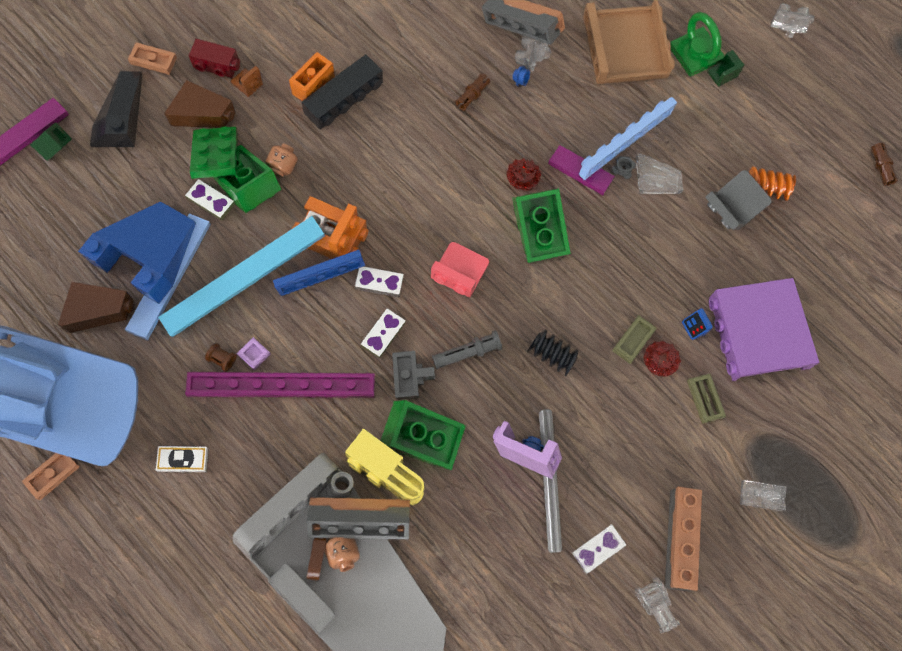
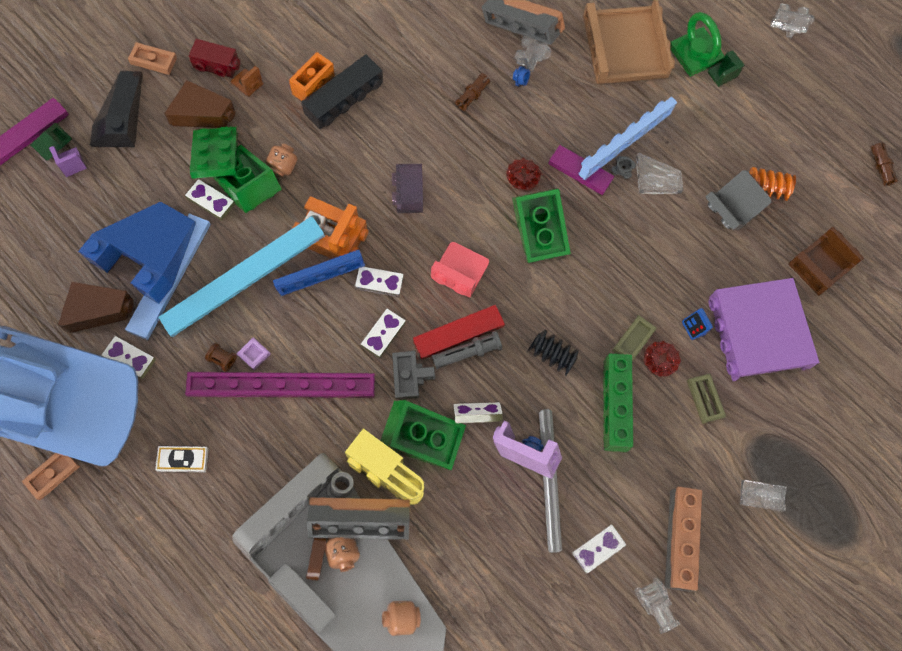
none -> medium lavender panel [49,146,87,177]
none -> tile [102,336,156,379]
none -> nougat head [382,601,421,636]
none -> clear purple brick [392,164,423,213]
none -> red tile [413,305,505,360]
none -> tile [454,402,502,423]
none -> green brick [603,353,633,452]
none -> reddish brown panel [788,227,864,296]

